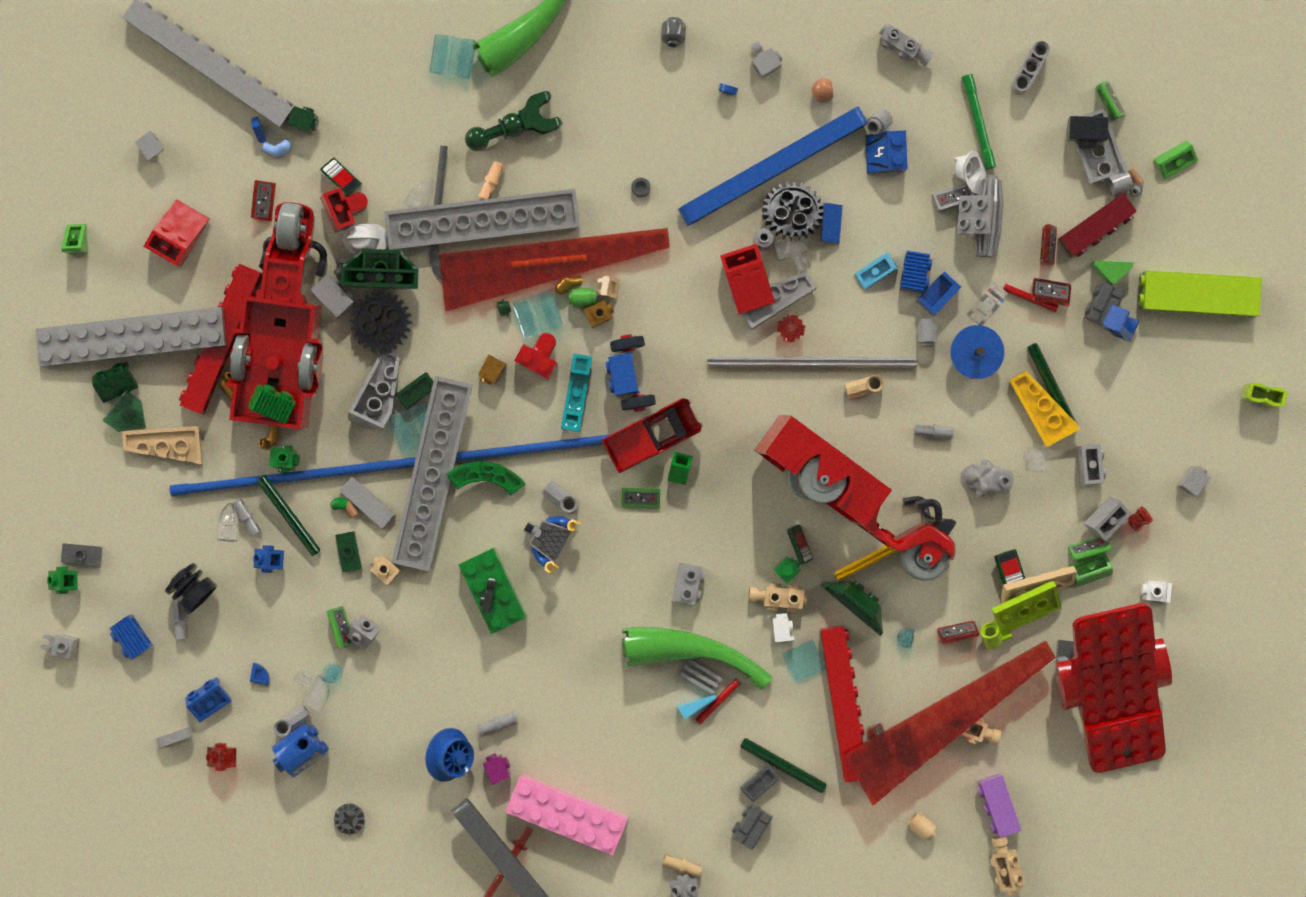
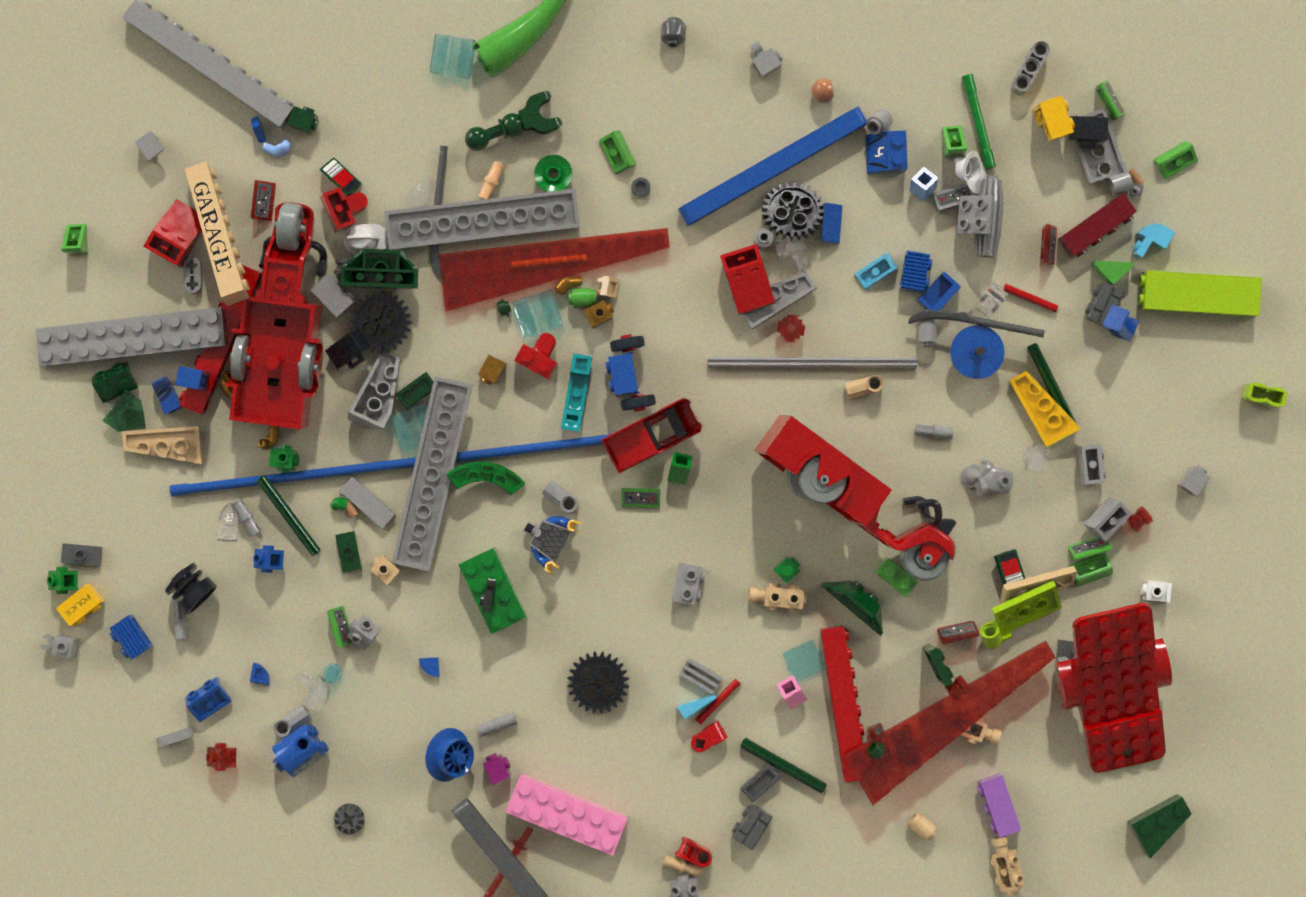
green brick [248,384,296,424] -> none
bright green brick [622,627,772,690] -> none
blue tile [718,83,738,96] -> none
white brick [772,613,794,642] -> none
slope [786,524,813,565] -> none
yellow axle [834,546,898,581] -> none
light grey brick [879,24,934,67] -> none
clear light blue plate [897,628,915,648] -> none
slope [1031,278,1071,306] -> none
none -> yellow brick [56,583,105,626]
none -> leg [152,376,183,415]
none -> blue panel [175,366,210,391]
none -> light grey beam [183,257,203,294]
none -> tan brick [185,161,250,306]
none -> black piece [325,329,370,369]
none -> blue tile [419,657,440,677]
none -> green dish [534,155,572,192]
none -> black gear [567,651,629,714]
none -> bright green slope [599,130,636,174]
none -> red piece [674,836,712,867]
none -> red piece [691,721,728,752]
none -> bright pink brick [777,675,808,709]
none -> dark green plate [867,741,885,759]
none -> bright green brick [874,557,918,597]
none -> dark grey piece [908,310,1045,338]
none -> medium blue brick [909,167,938,202]
none -> dark green plate [922,644,954,687]
none -> bright green slope [942,125,967,157]
none -> clear red wheel [944,675,971,702]
none -> yellow brick [1033,96,1075,142]
none -> dark green wedge [1127,794,1192,859]
none -> medium azure brick [1132,224,1176,259]

